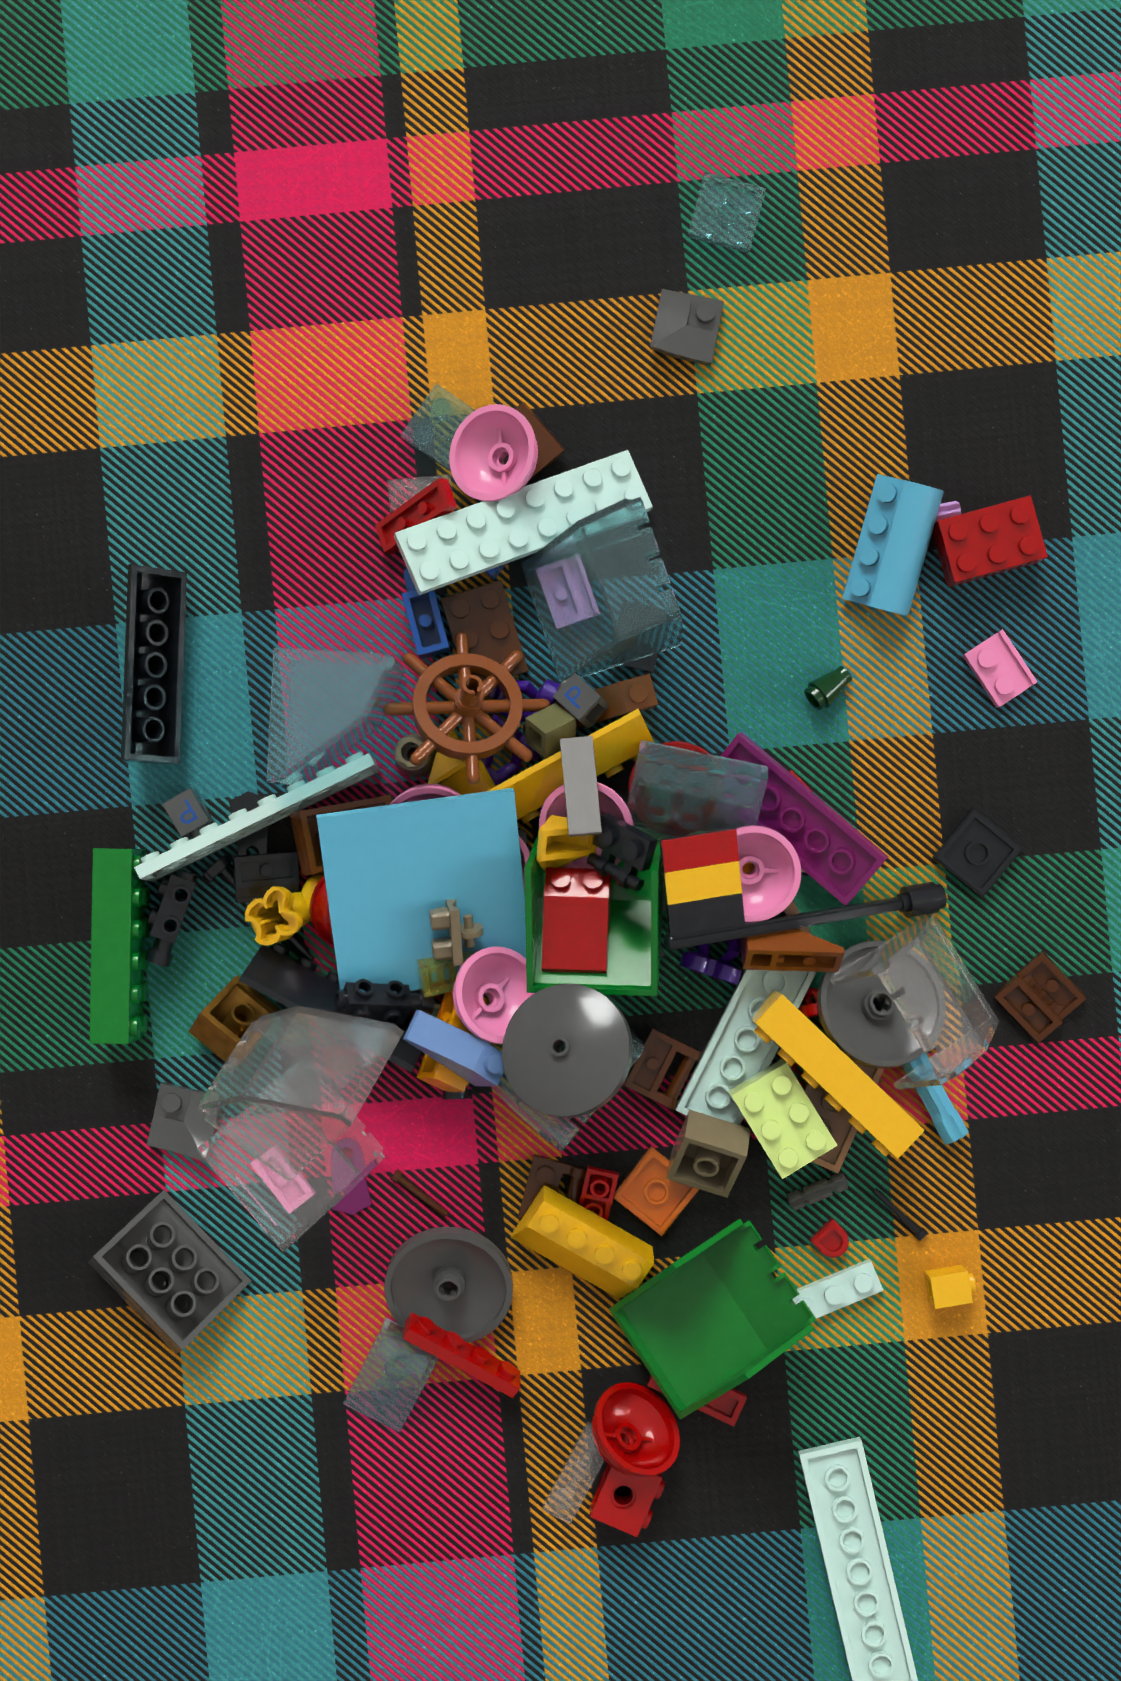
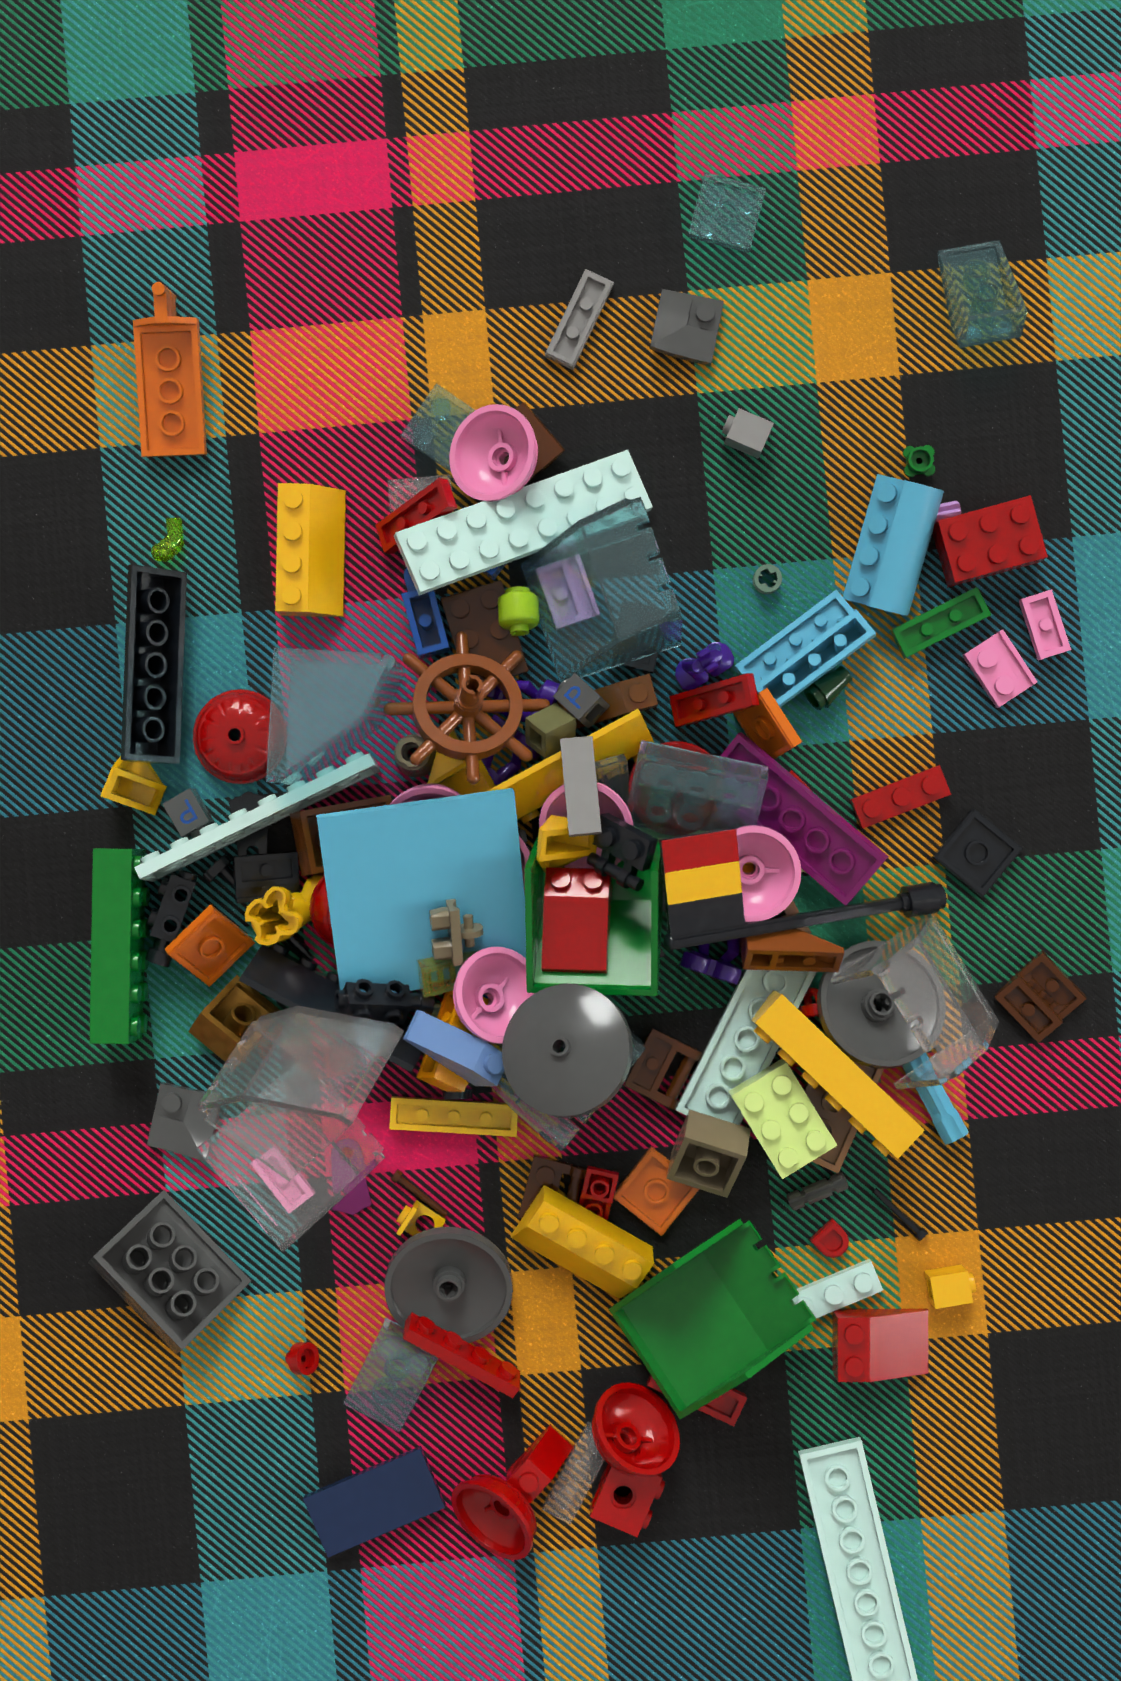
none -> yellow slope [100,756,167,815]
none -> orange hinge [133,282,207,457]
none -> clear neon green arm [151,517,184,562]
none -> orange tile [165,904,255,987]
none -> red hat [193,689,288,784]
none -> yellow slope [275,483,346,617]
none -> red tile [285,1342,319,1375]
none -> dark blue tile [303,1446,446,1558]
none -> yellow plate [389,1096,519,1137]
none -> yellow bracket [396,1200,446,1236]
none -> red hat [451,1474,537,1560]
none -> lime head [498,586,540,636]
none -> red slope [506,1424,573,1504]
none -> light grey tile [545,269,614,370]
none -> clear tile [595,754,632,810]
none -> red plate [669,673,759,727]
none -> dark purple piece [675,642,734,691]
none -> light grey brick [721,408,774,458]
none -> orange tile [733,688,802,759]
none -> medium azure brick [735,589,876,708]
none -> sand green bush [752,564,782,594]
none -> slope [832,1309,929,1382]
none -> red plate [850,765,951,829]
none -> green plate [890,587,991,659]
none -> green plate [903,445,935,478]
none -> clear light blue slope [937,240,1027,348]
none -> bright pink plate [1019,589,1071,661]

